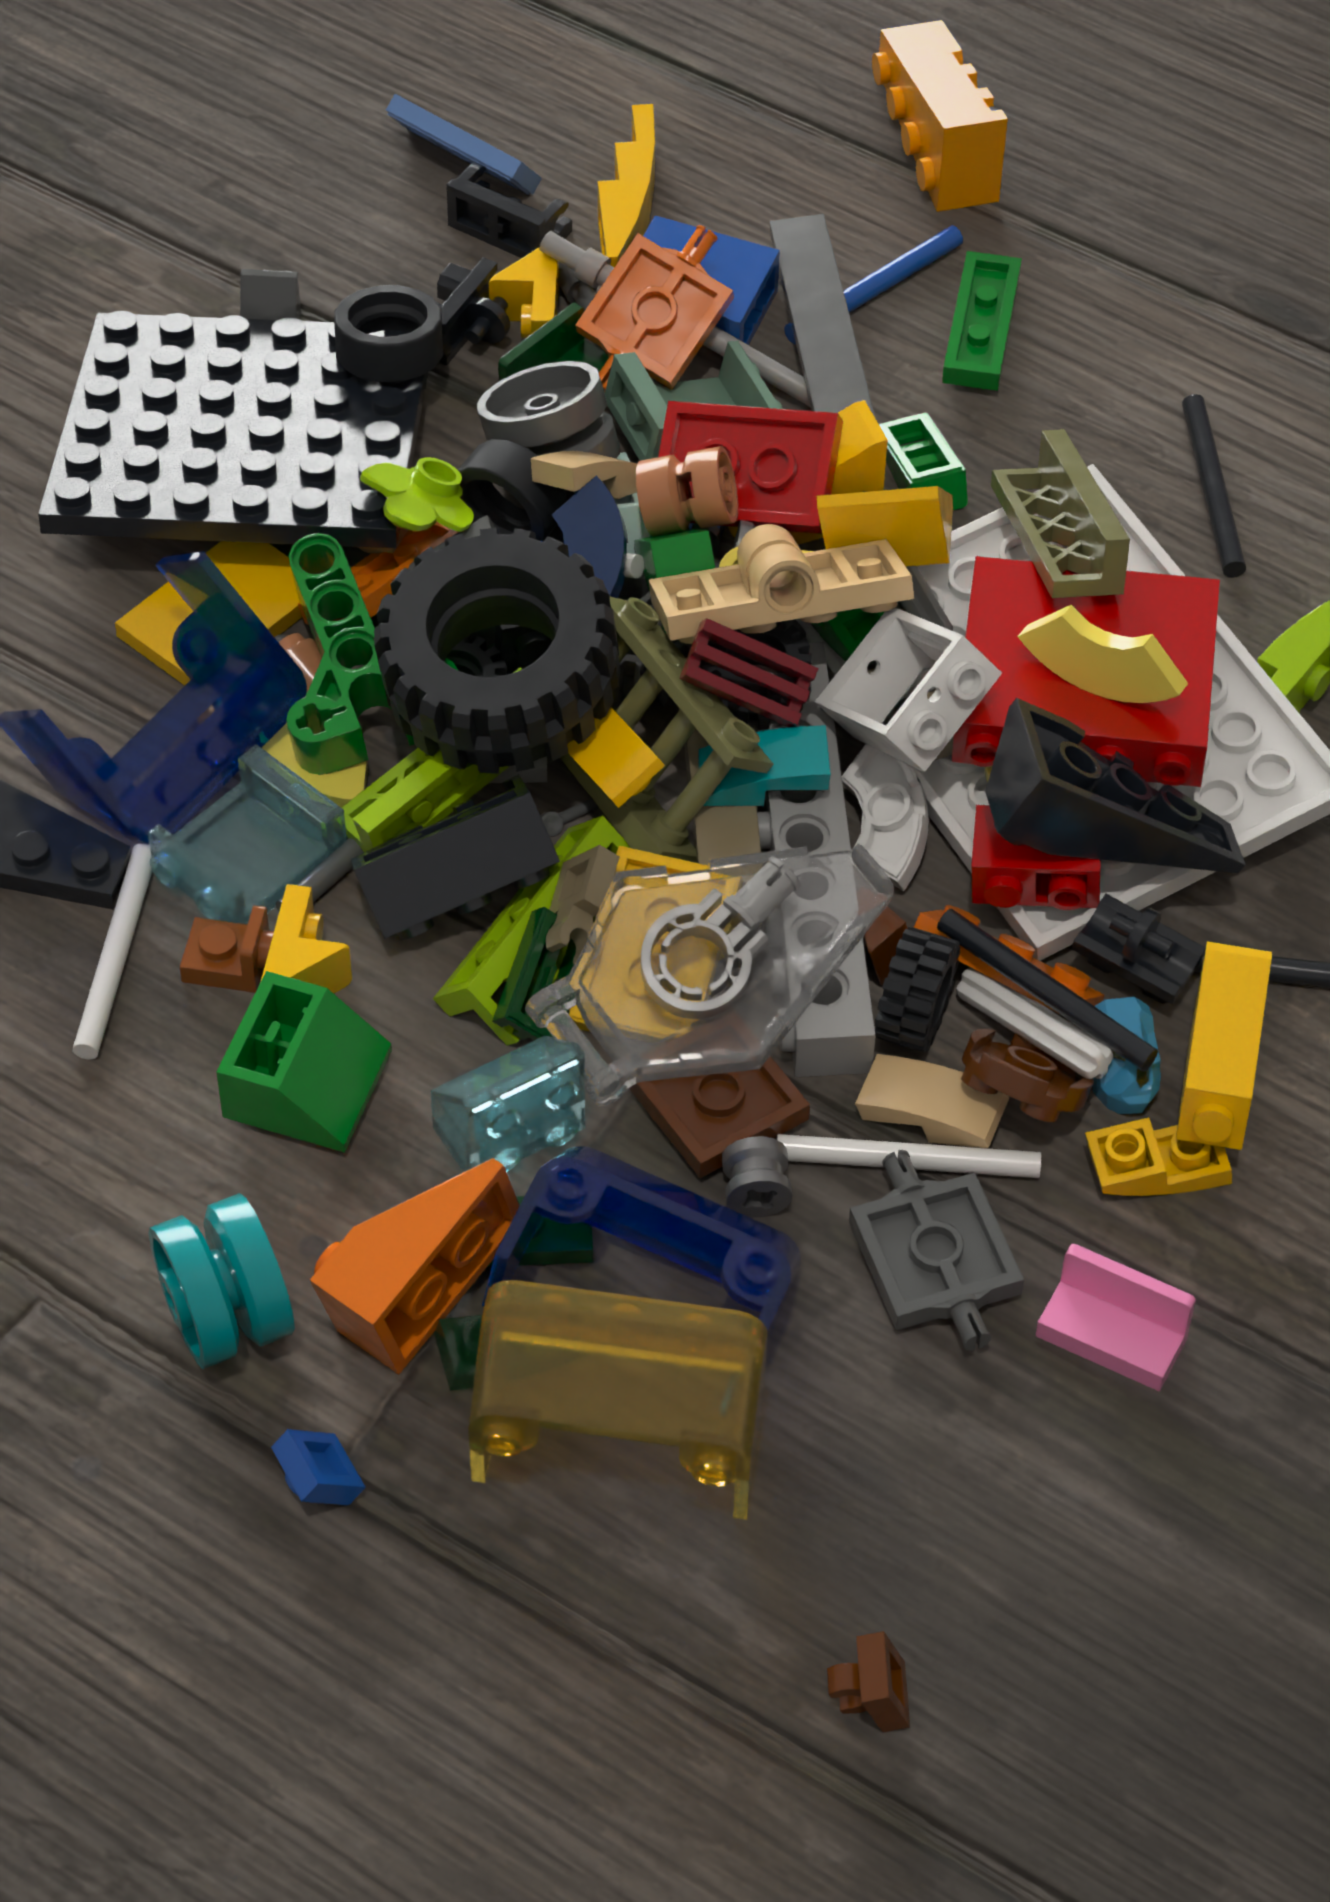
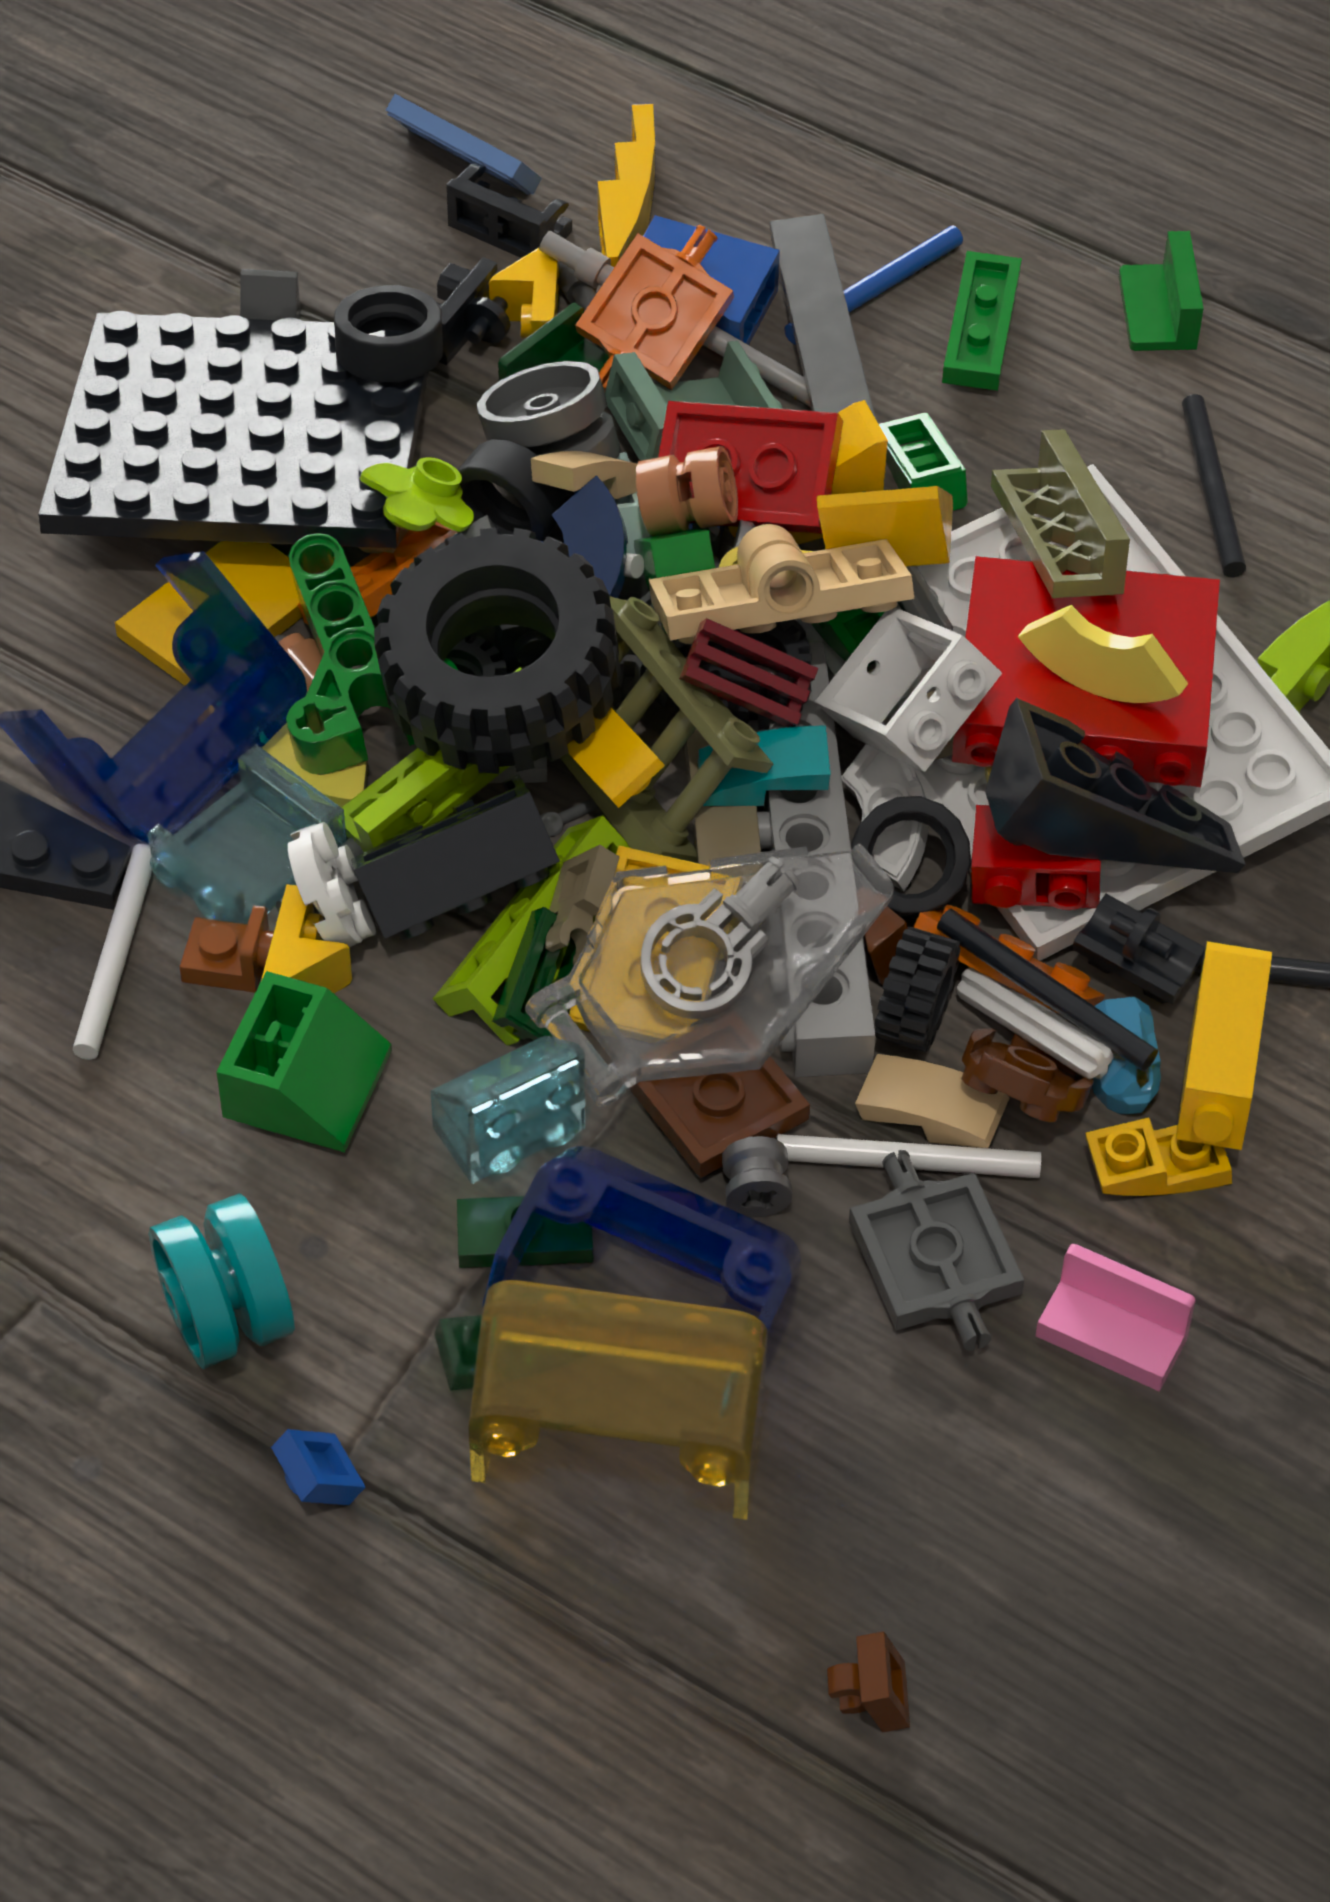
orange slope [310,1158,525,1375] -> none
light orange wedge [872,20,1008,212] -> none
none -> white plate [288,822,376,947]
none -> black tyre [850,796,971,918]
none -> green panel [1118,231,1204,351]

